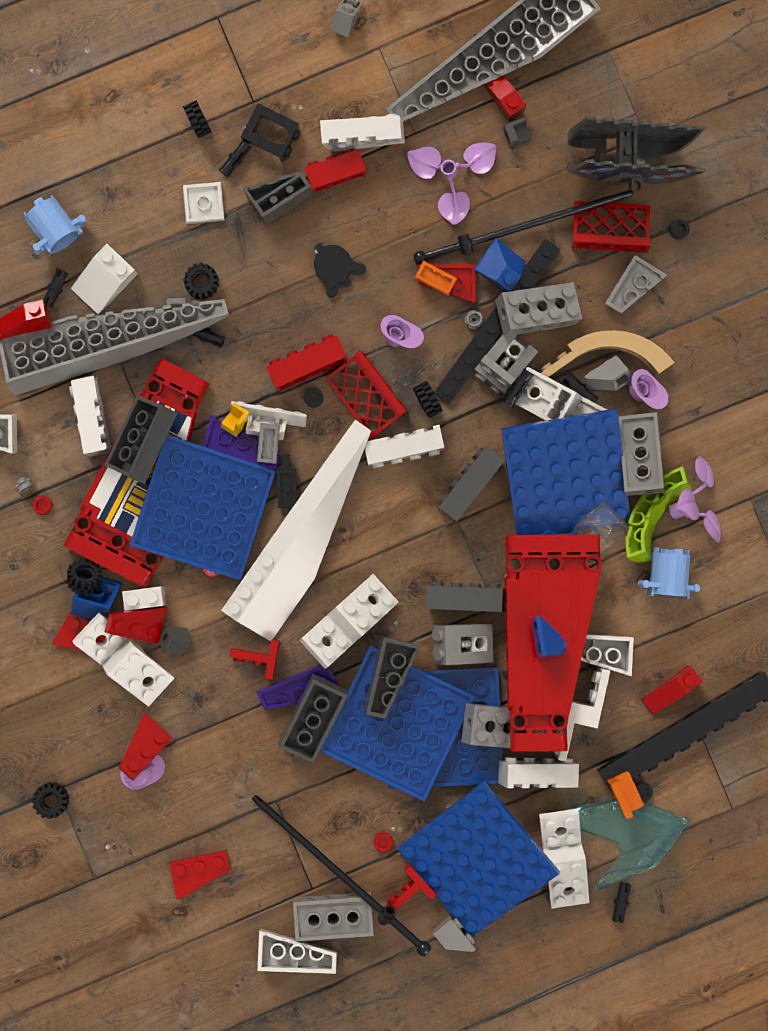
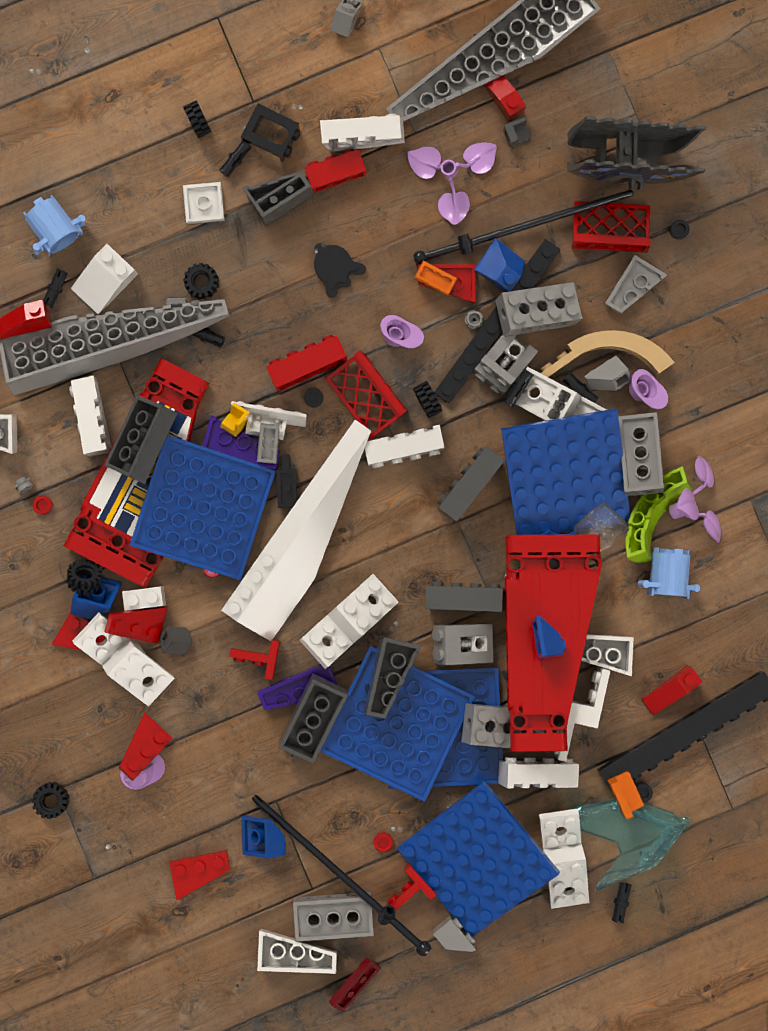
none -> blue slope [242,815,286,859]
none -> dark red plate [329,958,381,1012]

